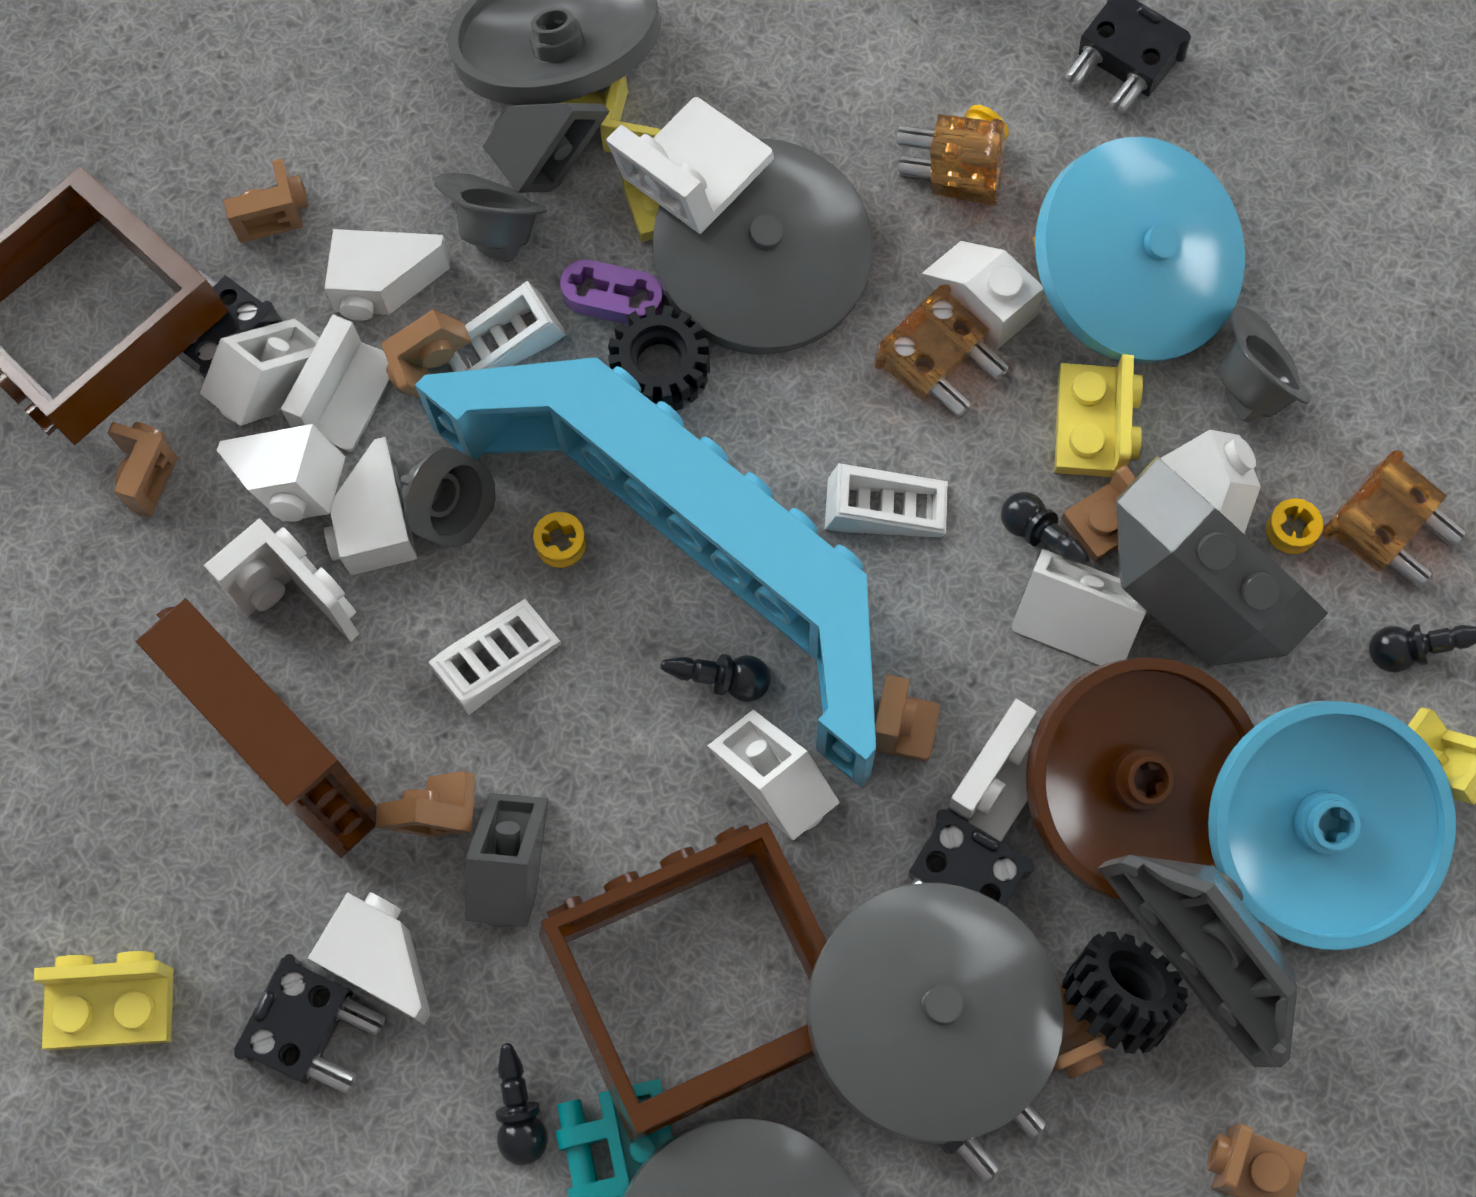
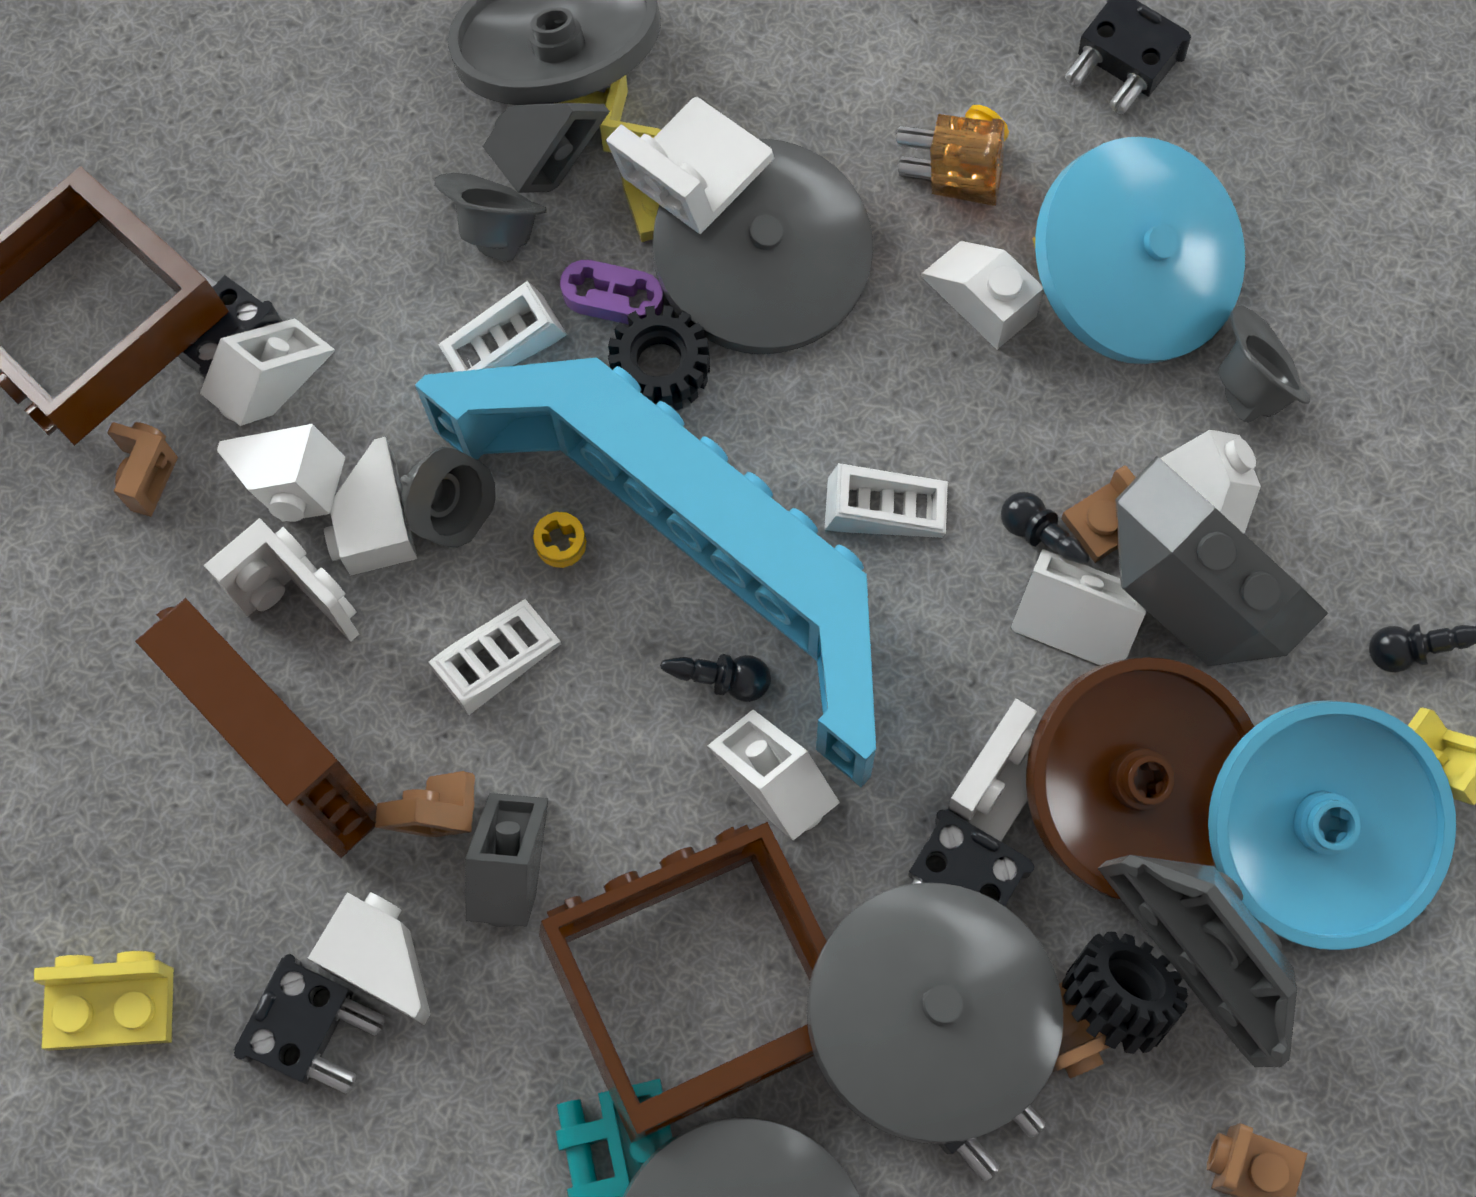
medium nougat bracket [224,158,309,243] -> none
white panel [281,314,391,453] -> none
white slope [324,229,451,321] -> none
medium nougat bracket [381,309,472,399] -> none
black bar [495,1043,548,1165] -> none
clear orange piece [874,284,1008,417] -> none
medium nougat bracket [875,674,940,762] -> none
light yellow bracket [1054,354,1143,477] -> none
yellow bush [1266,498,1323,555] -> none
clear orange piece [1322,450,1466,588] -> none

